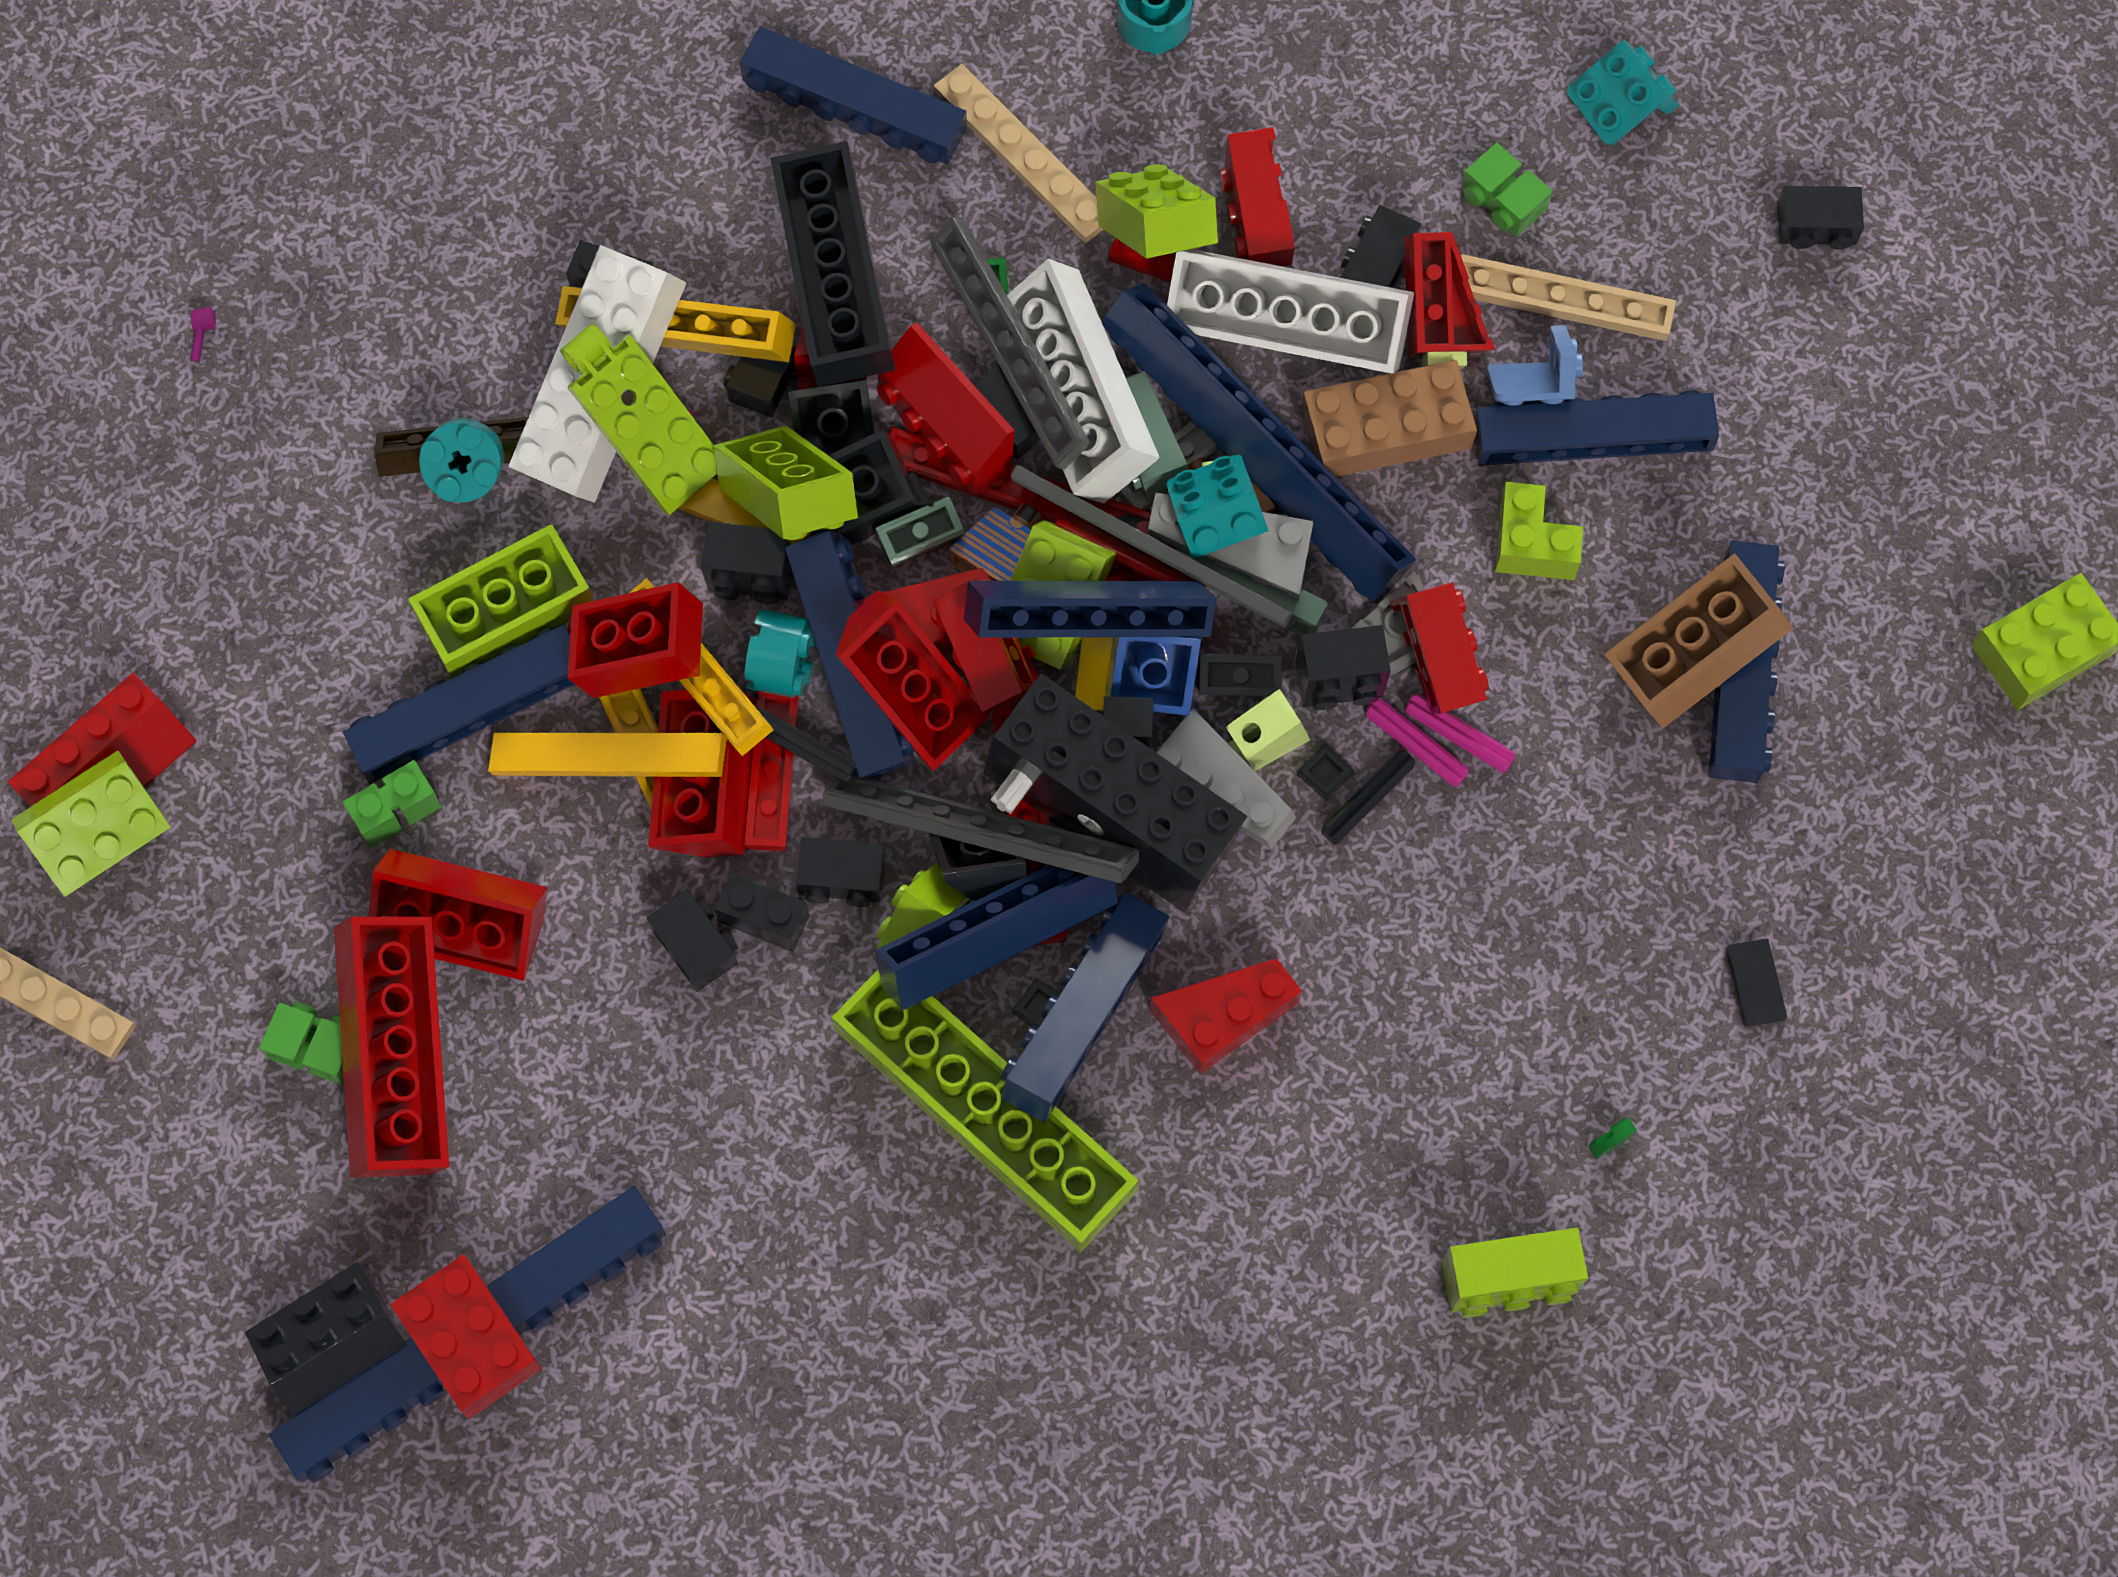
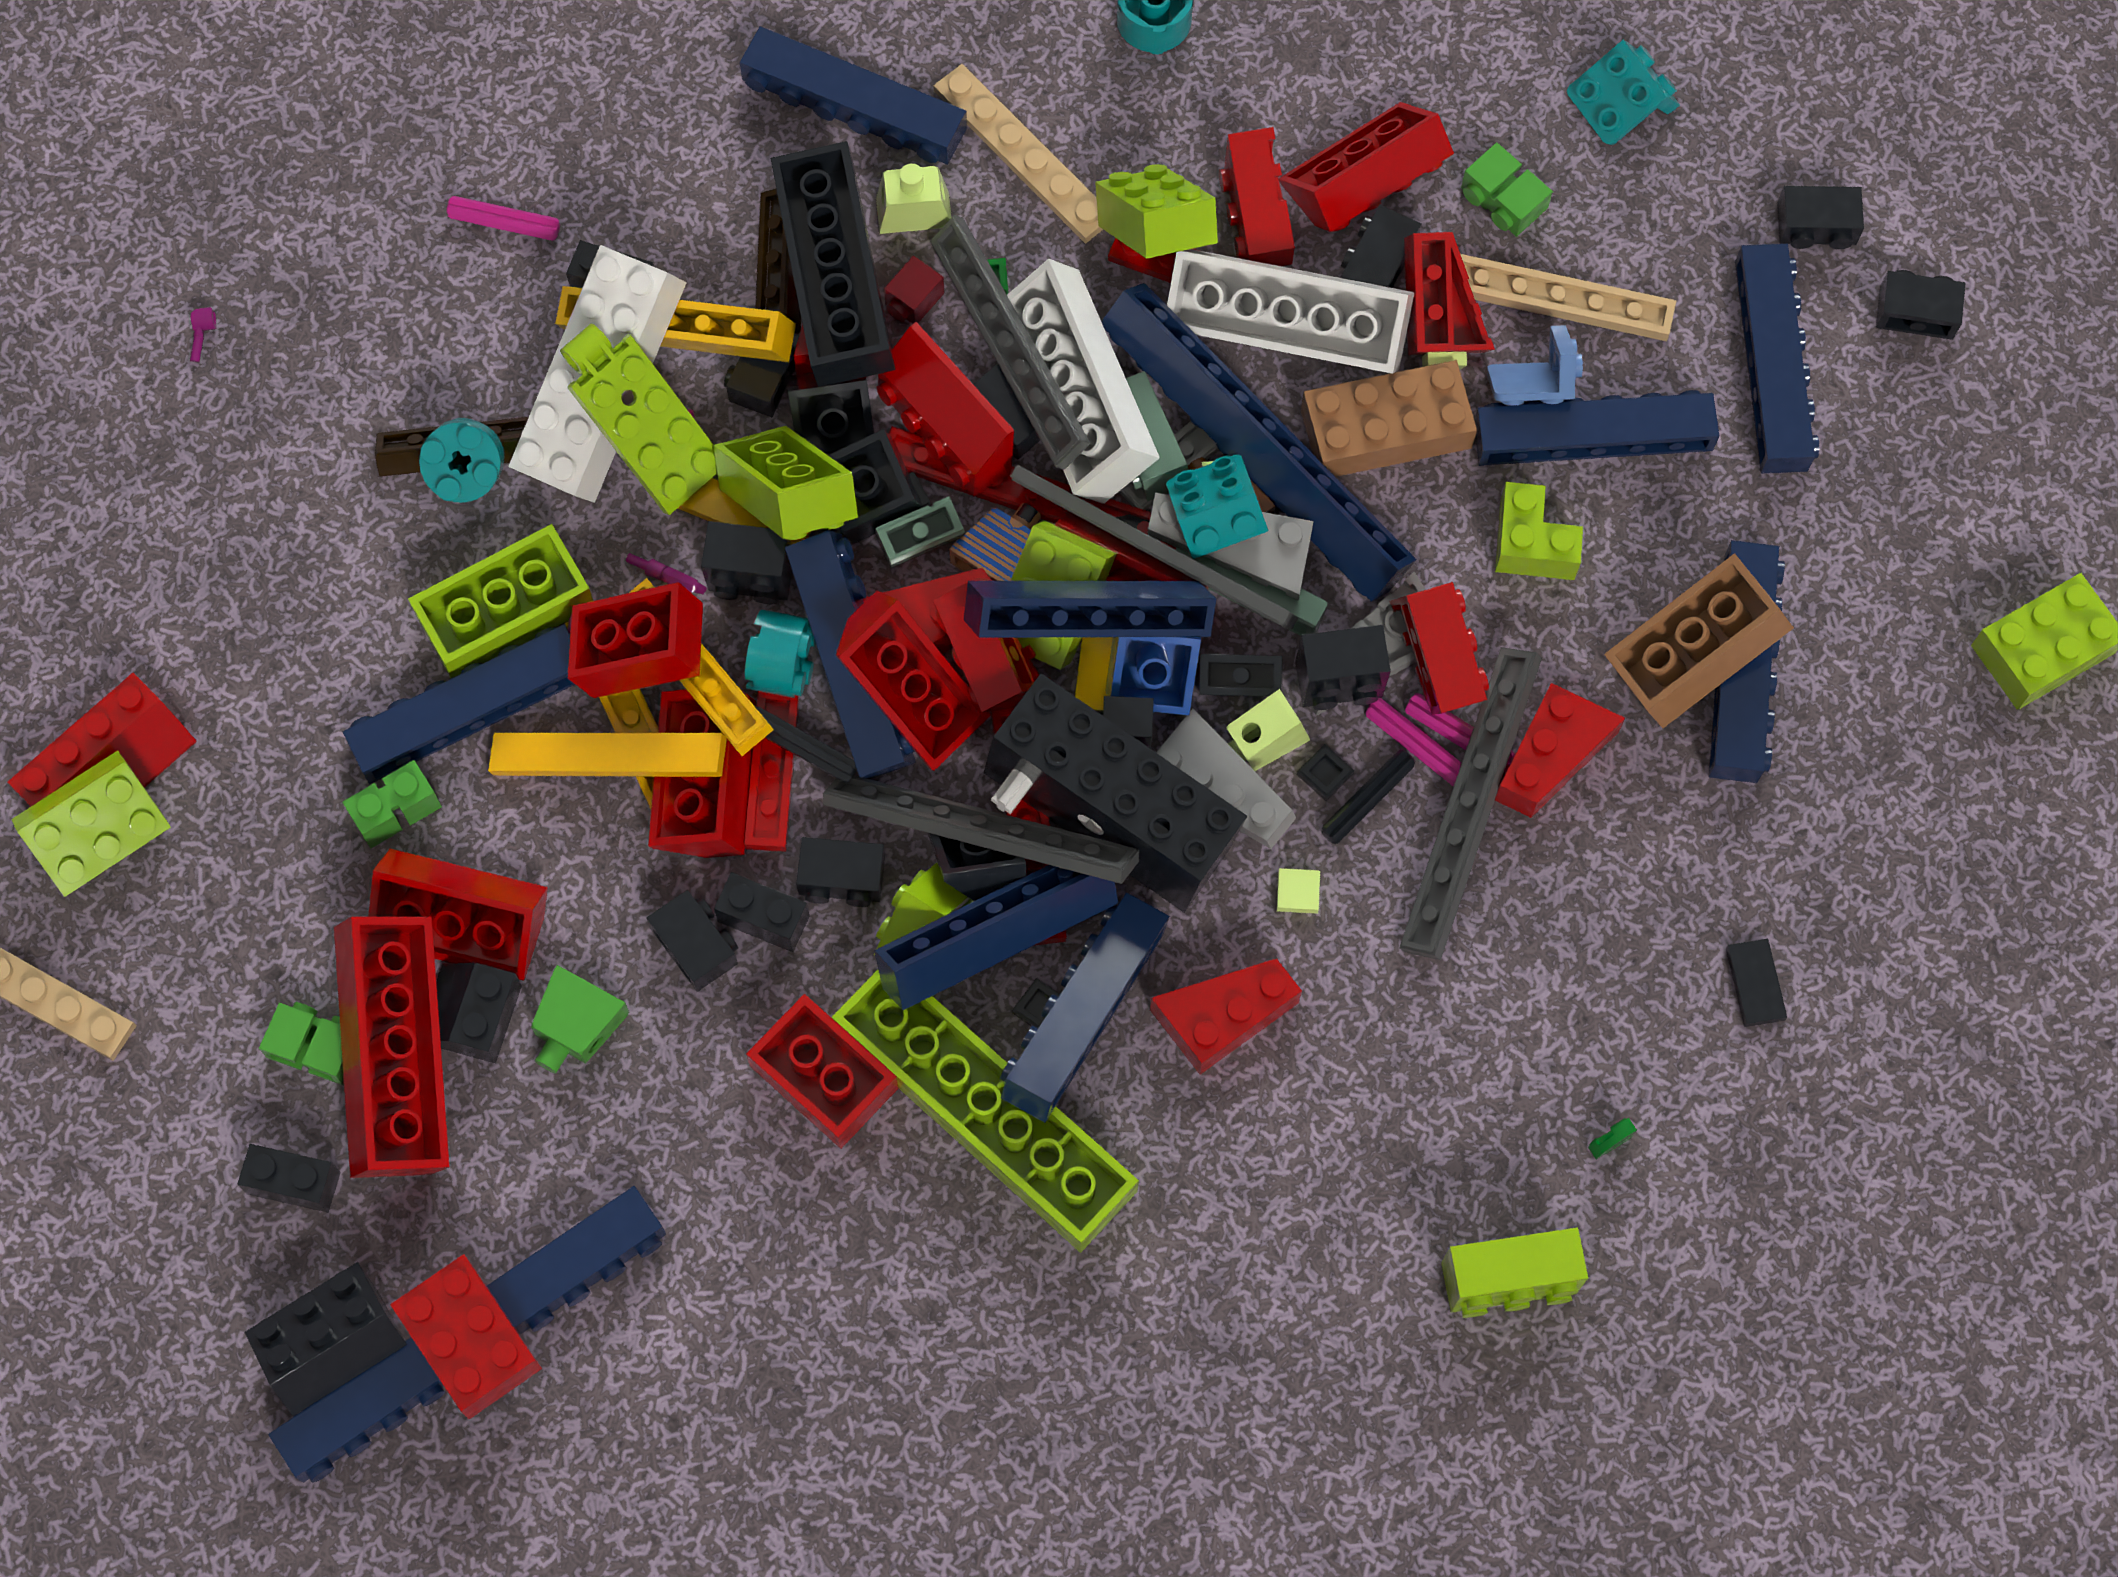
none -> black brick [237,1144,341,1213]
none -> black slope [436,963,522,1064]
none -> dark pink axle [447,196,560,241]
none -> bright green torso [531,965,629,1074]
none -> magenta hand [626,553,707,595]
none -> red brick [746,994,899,1149]
none -> dark brown slope [755,188,801,333]
none -> yellowish green torso [876,163,951,234]
none -> dark red brick [884,255,945,324]
none -> yellowish green tile [1277,868,1320,914]
none -> red slope [1278,102,1454,232]
none -> dark grey tile [1399,647,1542,960]
none -> red wedge [1495,683,1625,818]
none -> dark blue brick [1735,243,1819,474]
none -> black brick [1876,270,1966,340]

